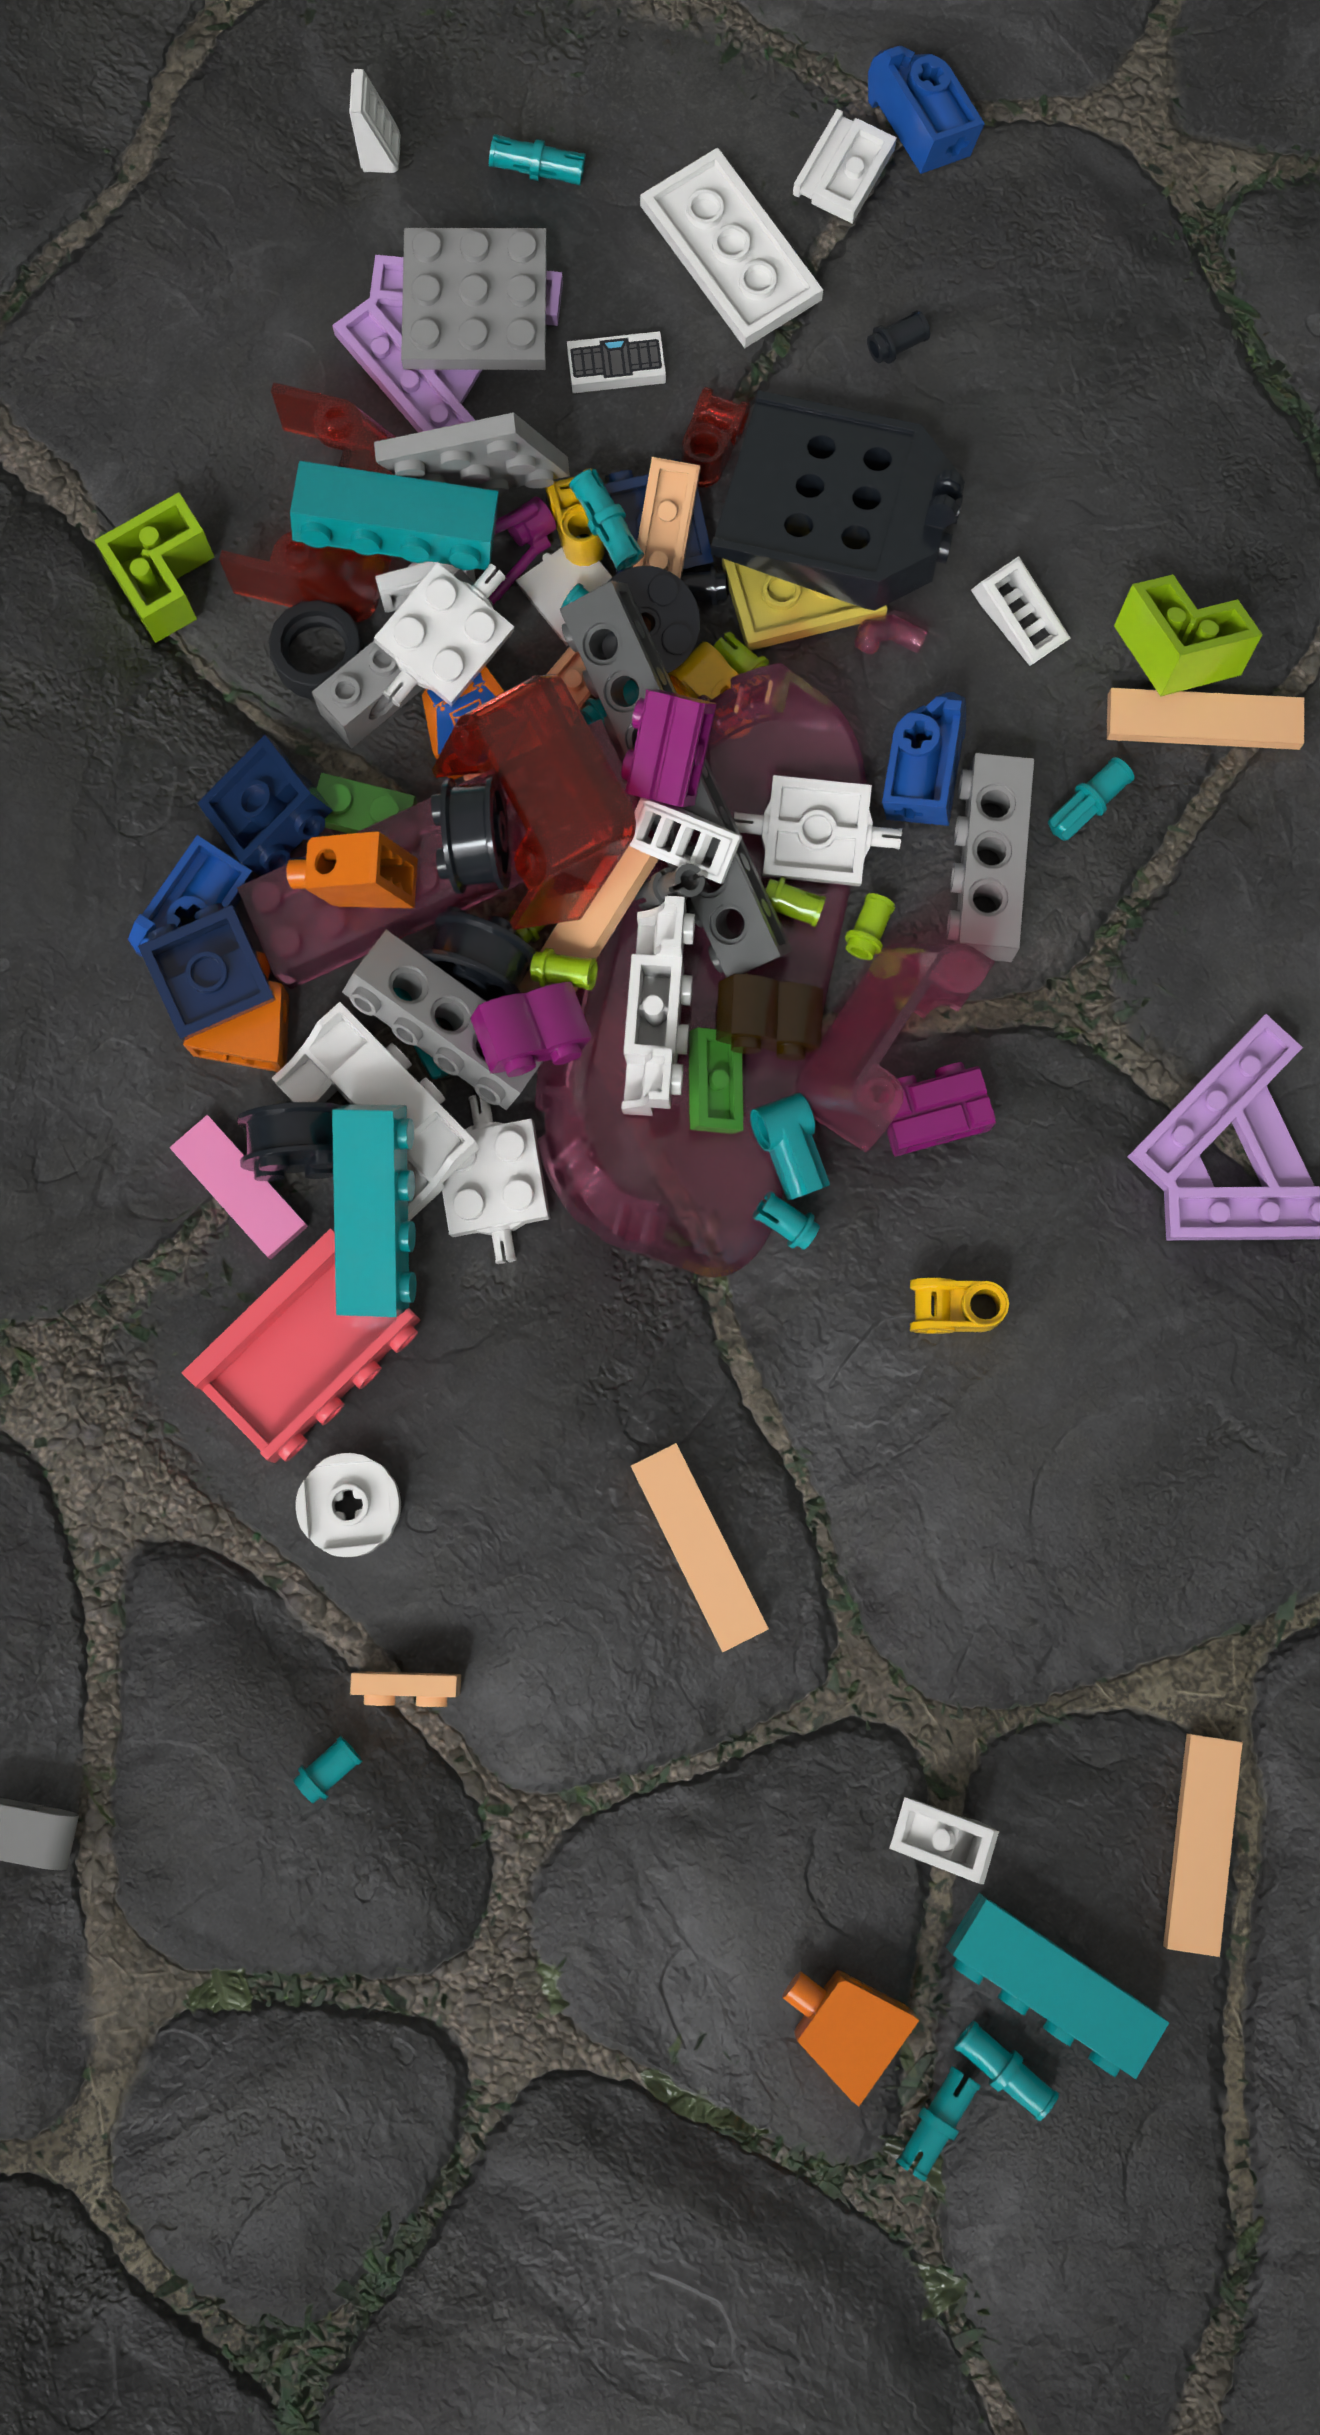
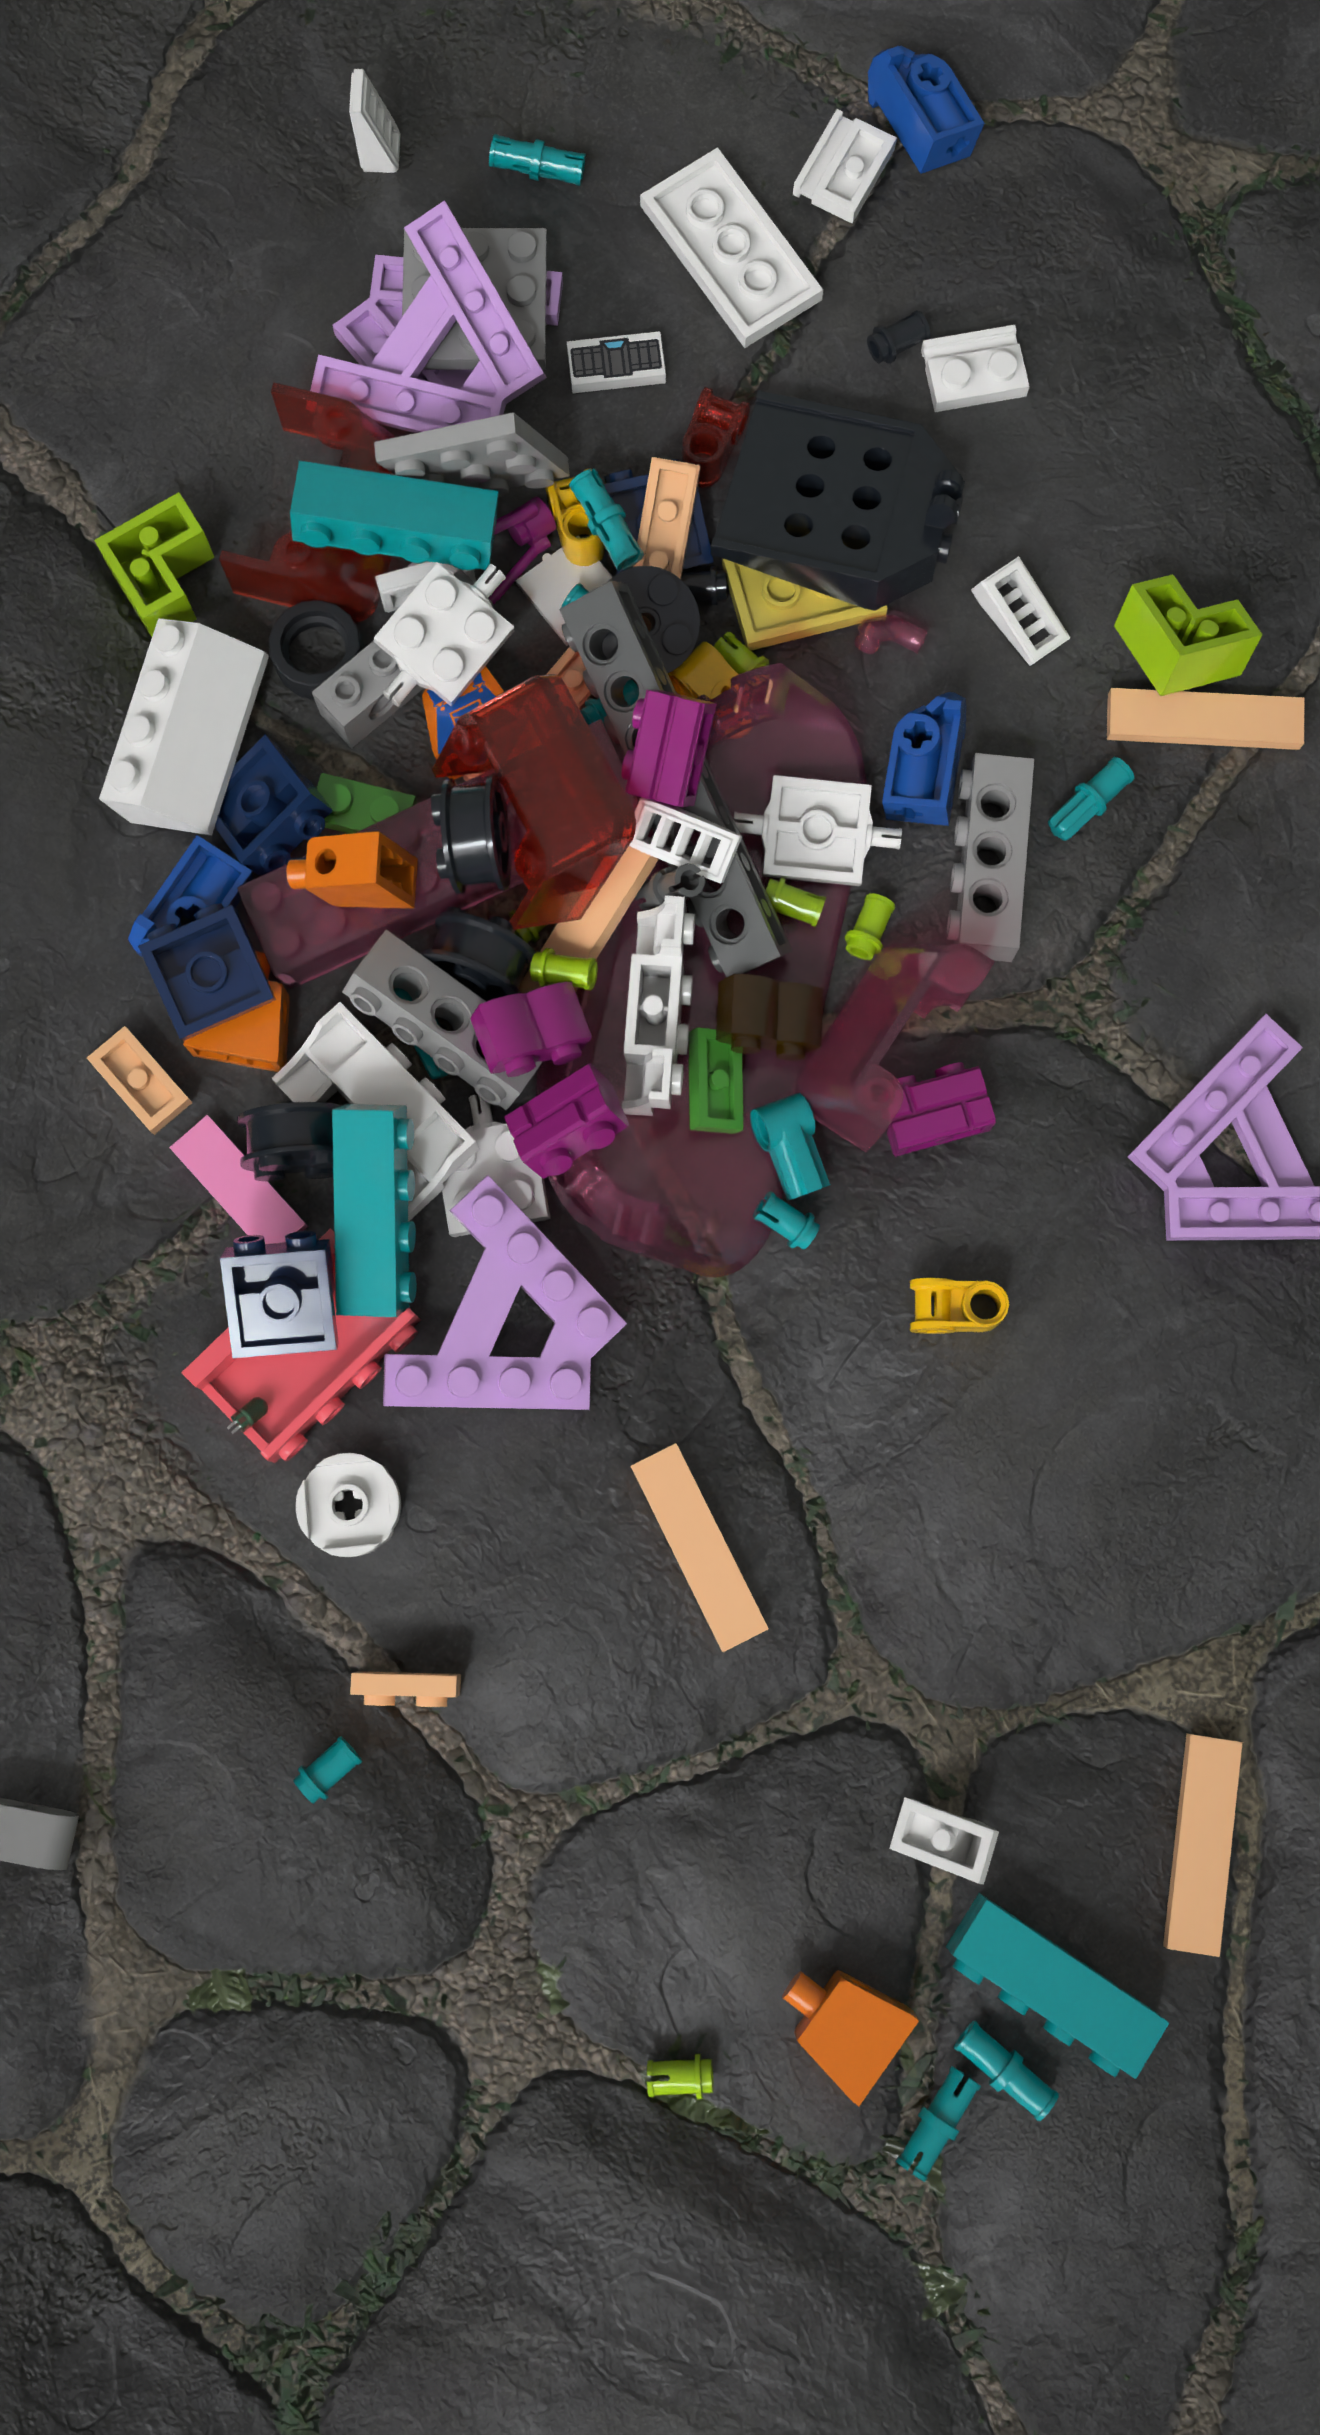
none -> light nougat plate [87,1026,192,1135]
none -> white slope [99,618,269,836]
none -> plate [220,1231,339,1358]
none -> piece [227,1397,268,1434]
none -> lavender plate [308,200,547,433]
none -> lavender plate [383,1175,627,1410]
none -> magenta brick [504,1063,630,1179]
none -> lime pin [647,2054,714,2100]
none -> white plate [921,325,1030,412]

